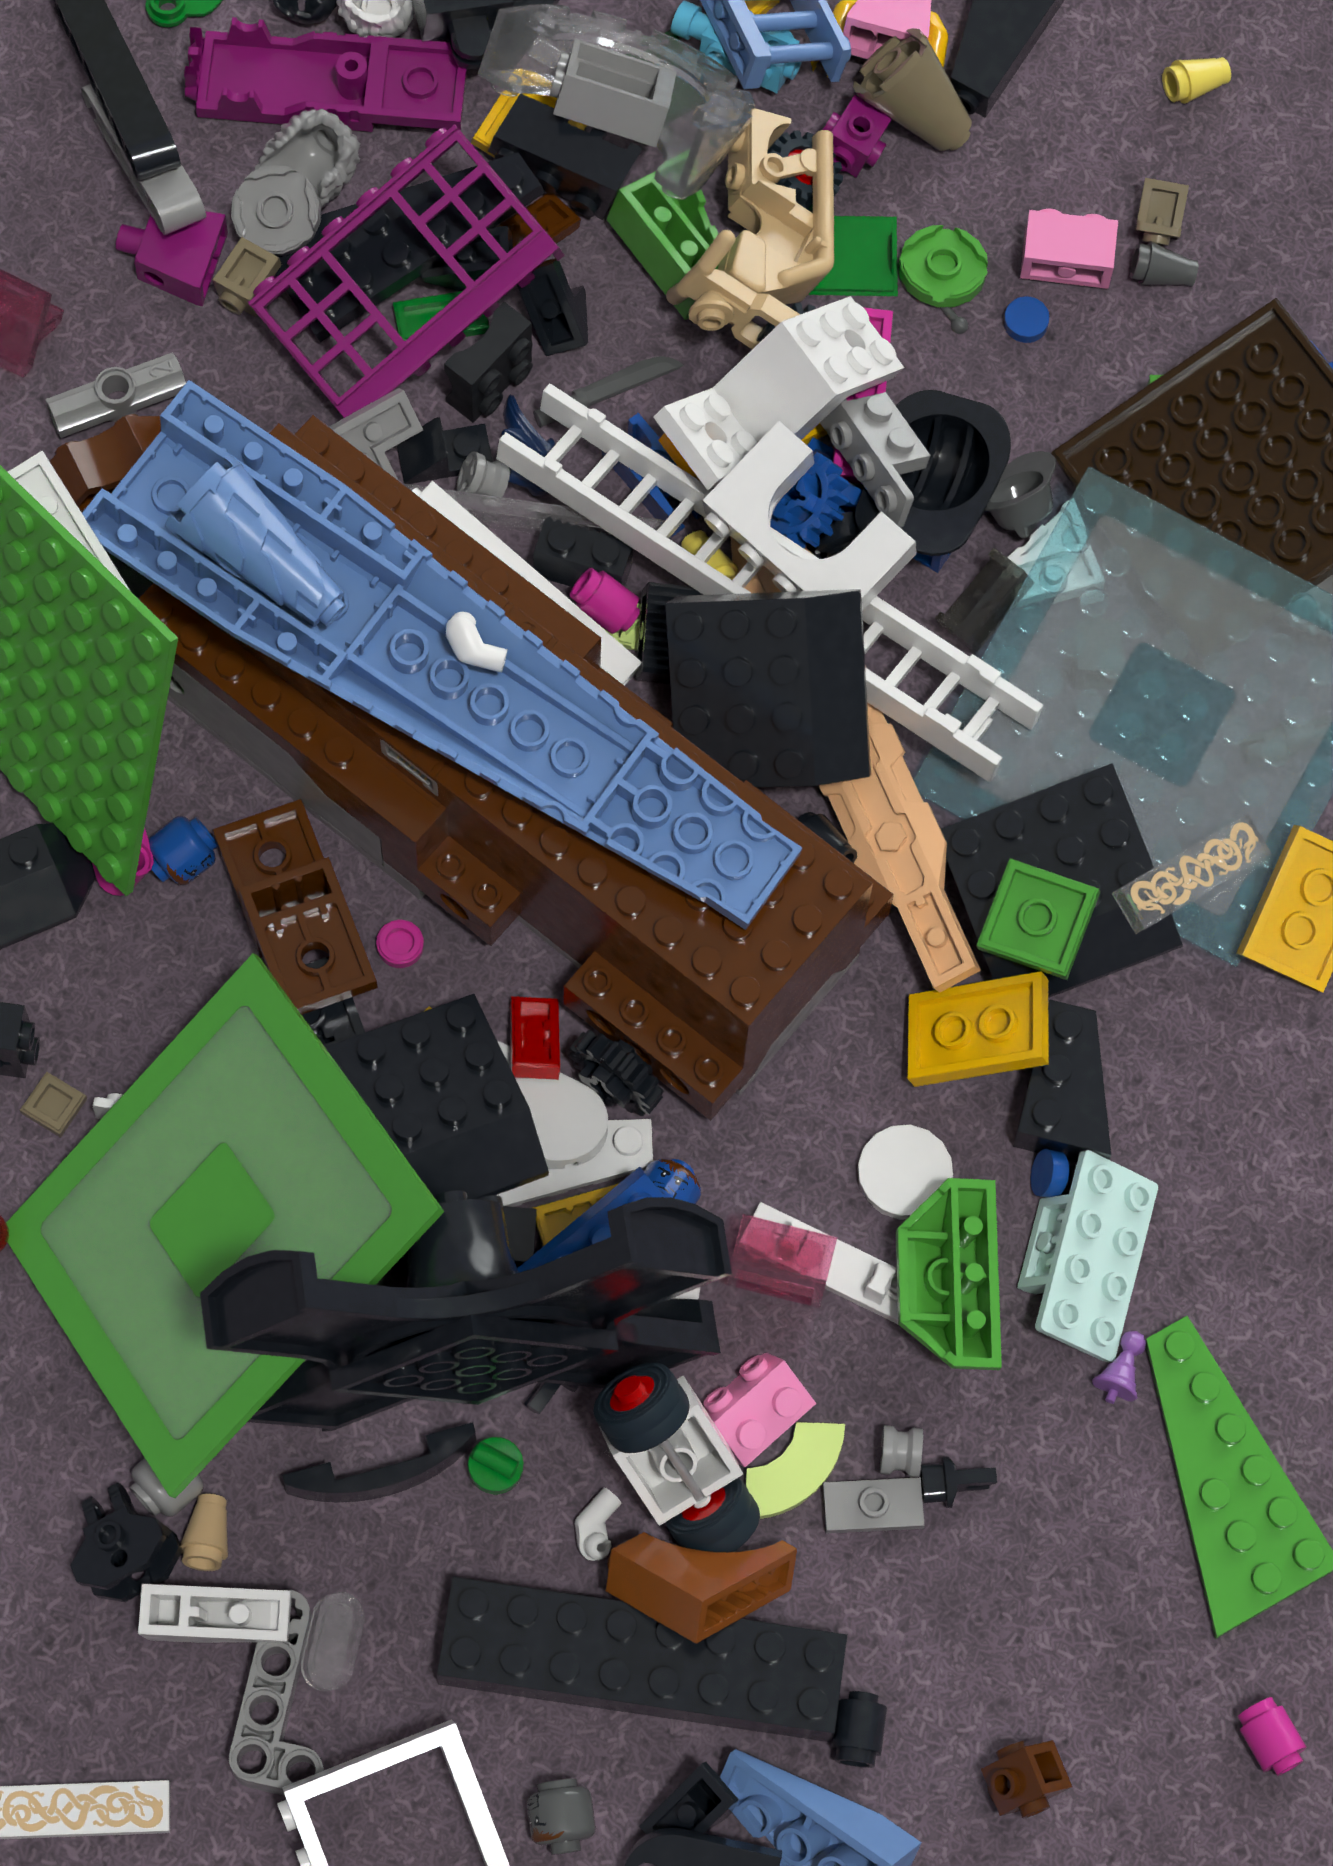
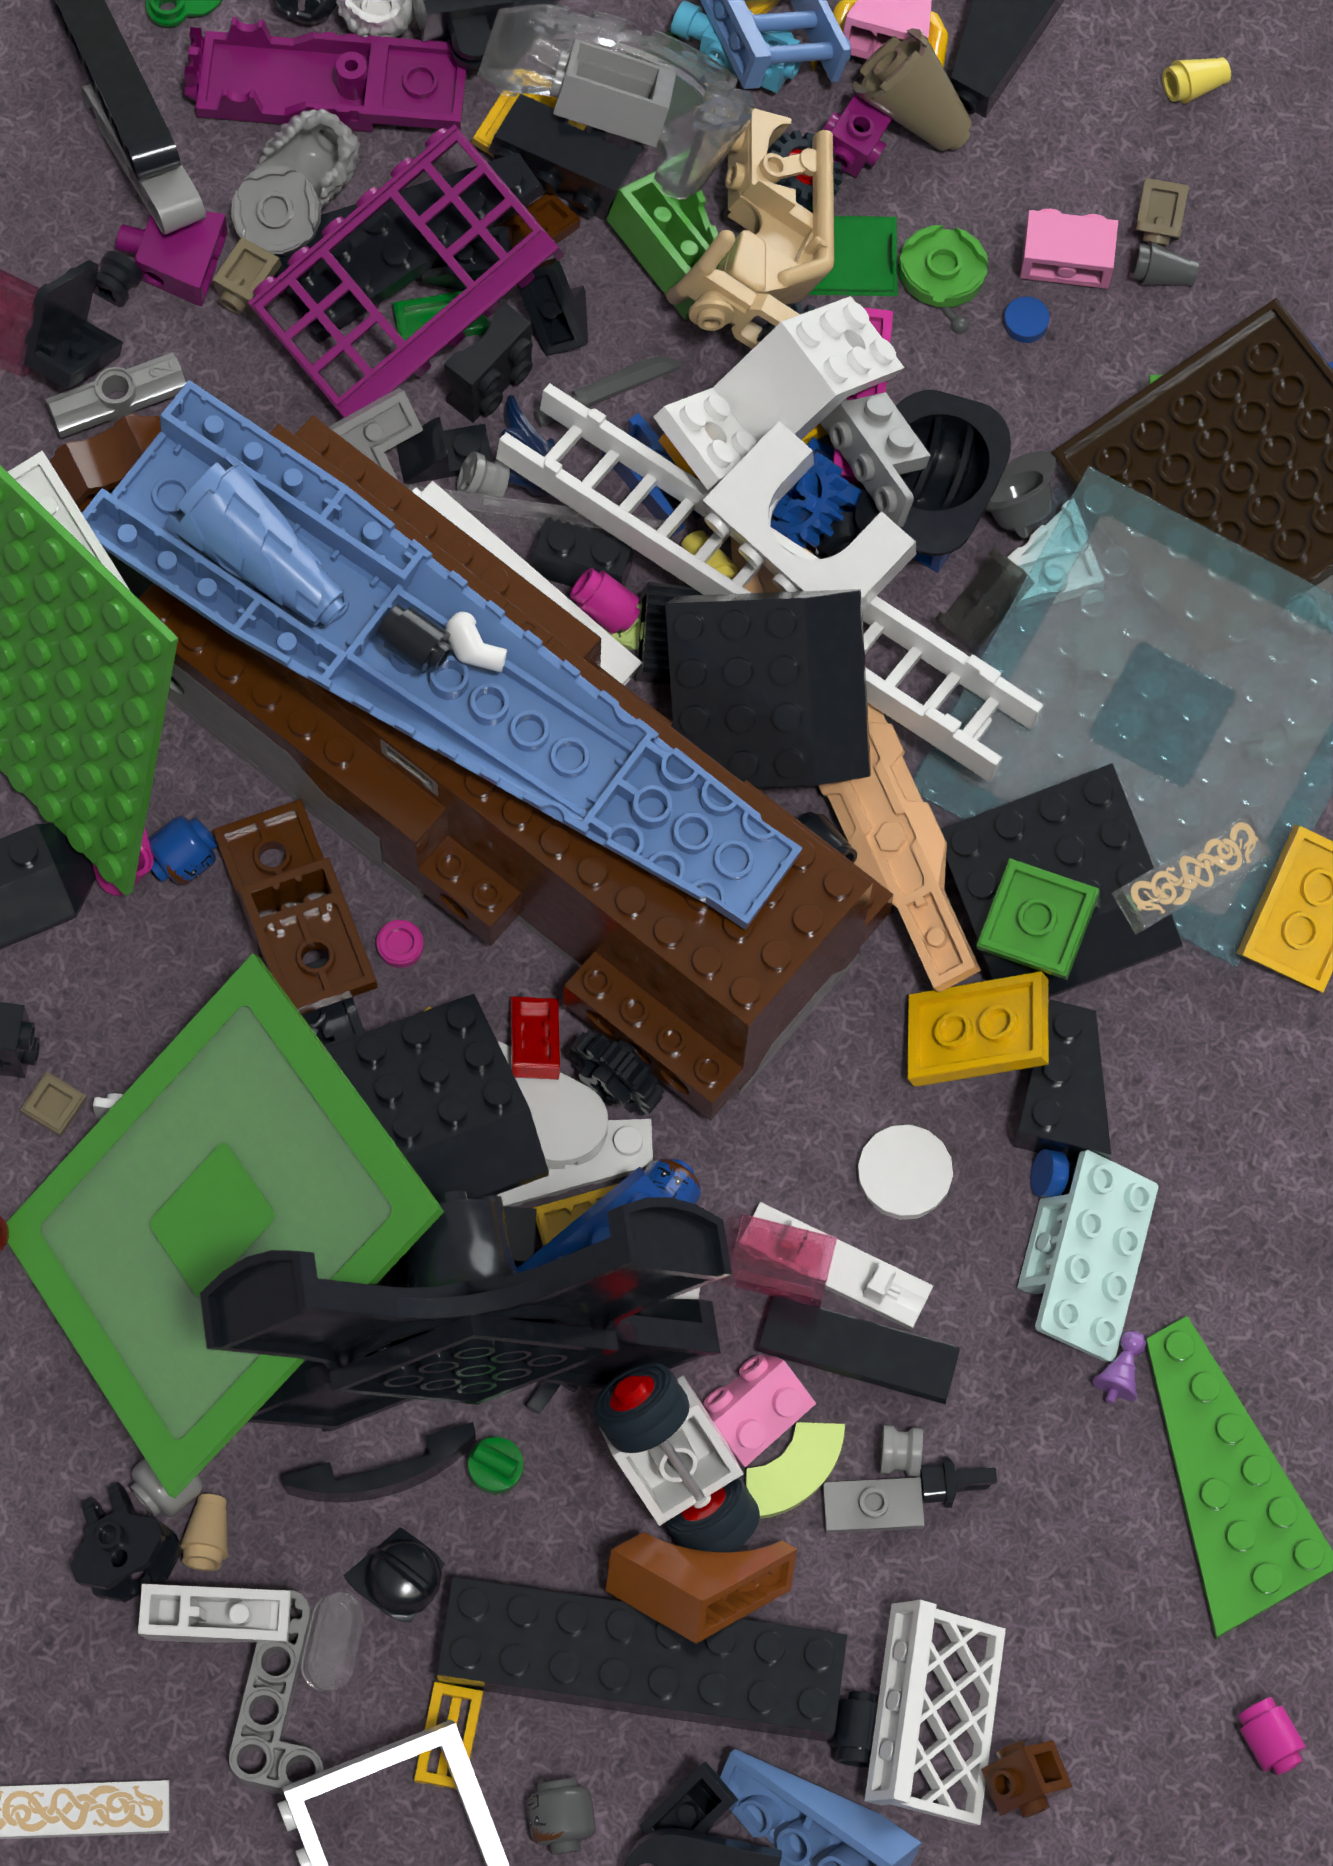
white arm [574,1487,622,1561] -> none
bright green wedge [896,1178,1002,1370] -> none
none -> black bracket [24,260,123,390]
none -> black wheel [93,251,144,307]
none -> black piece [344,1527,445,1623]
none -> black brick [376,604,452,674]
none -> yellow tile [414,1682,483,1790]
none -> black slope [758,1296,960,1404]
none -> white fence [864,1600,1006,1826]

